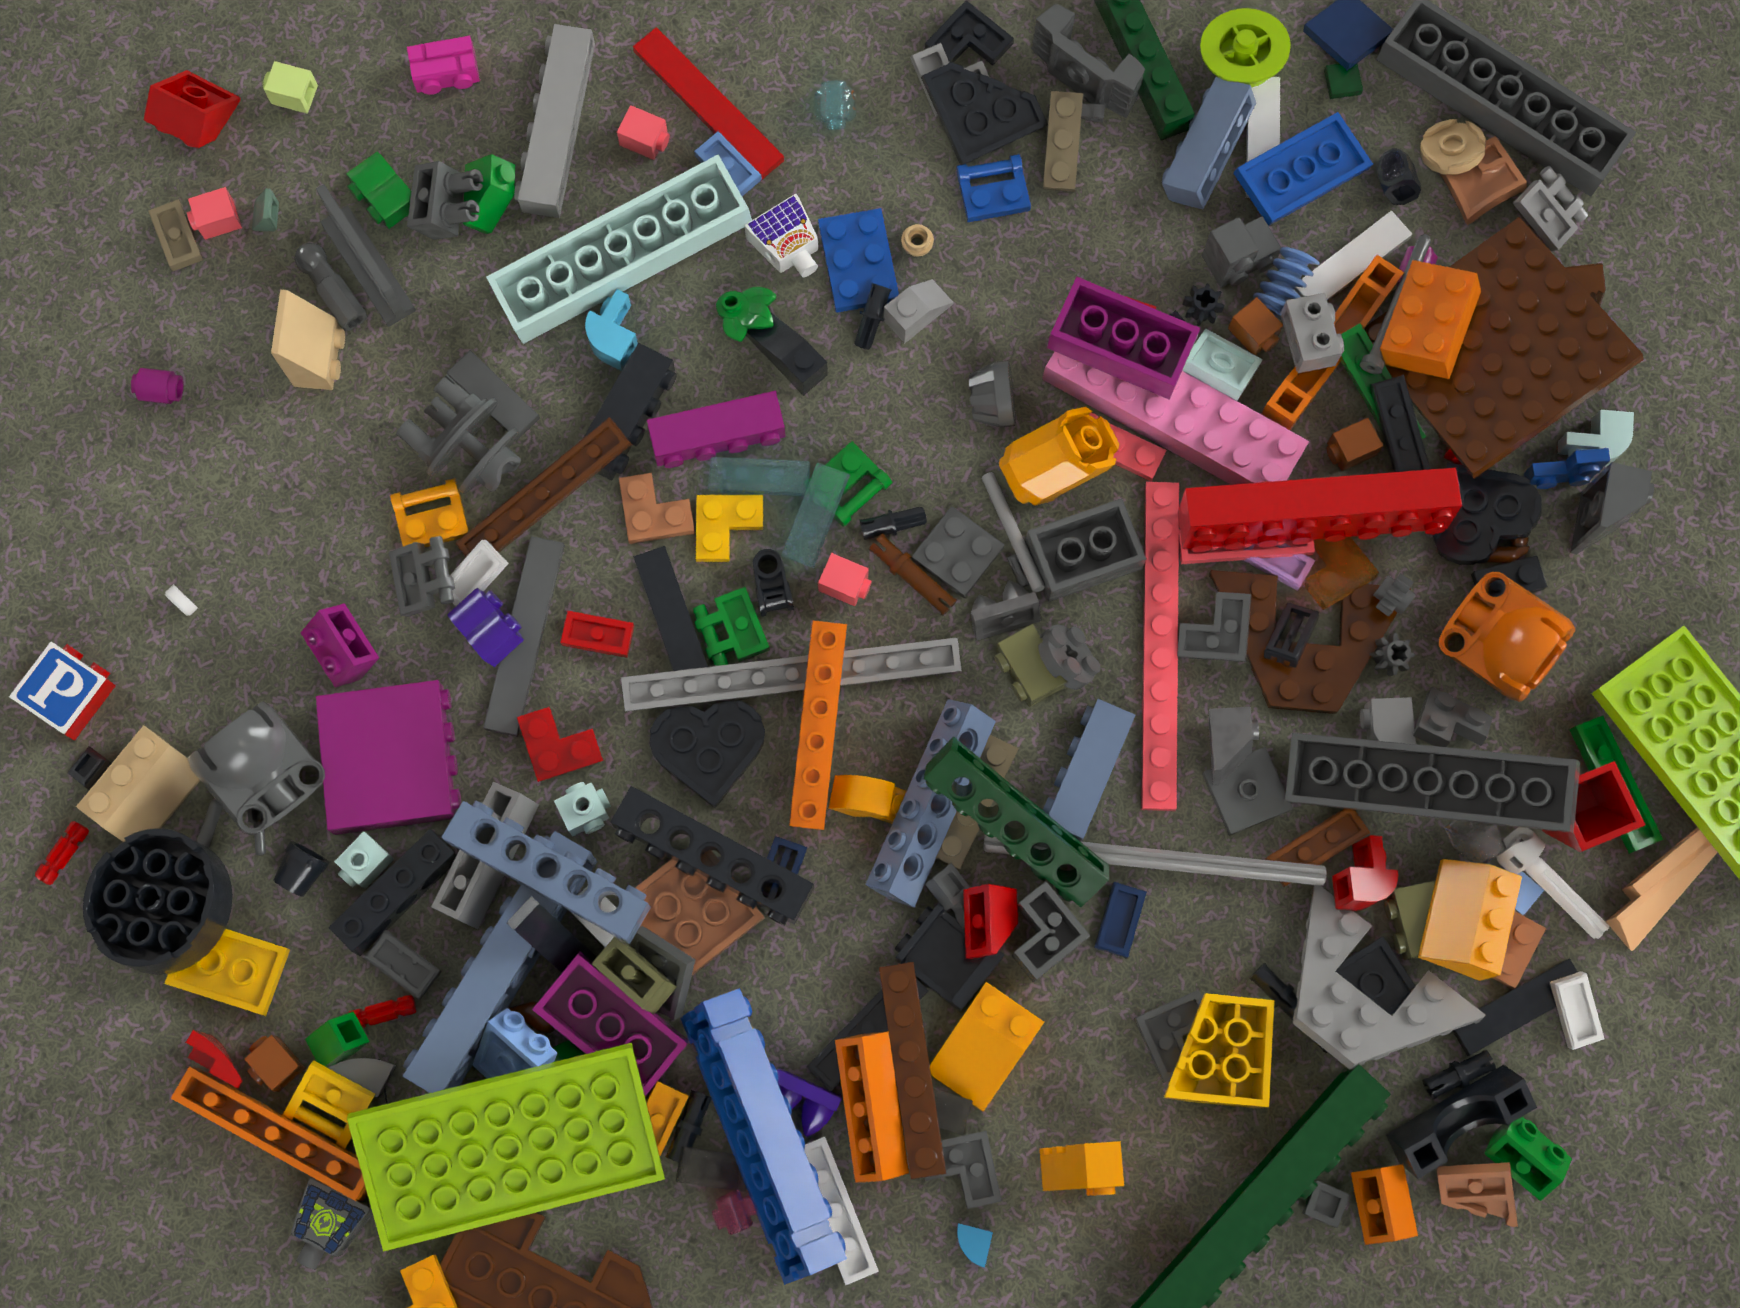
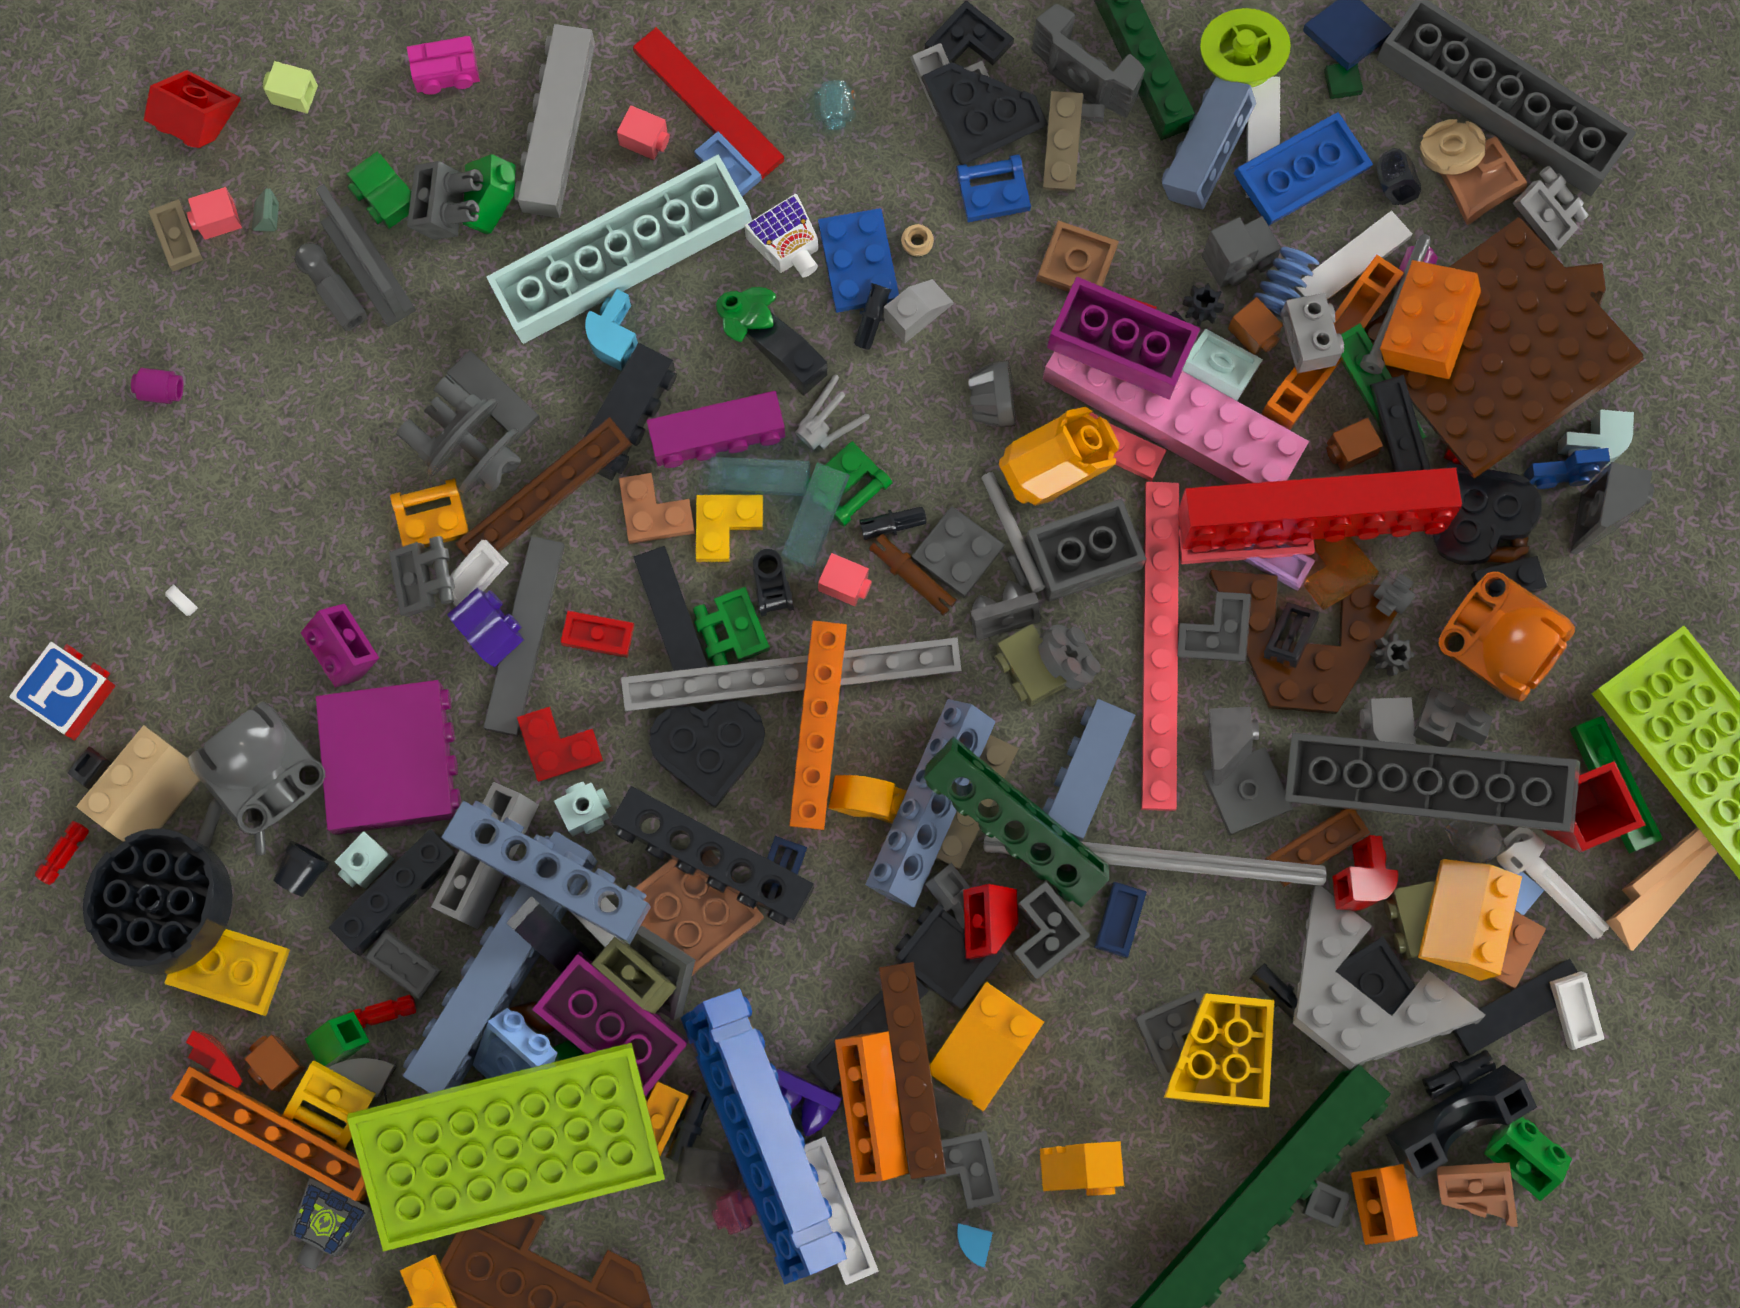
tan slope [271,289,345,390] -> none
none -> light grey plant [795,375,870,450]
none -> medium nougat tile [1036,220,1119,292]

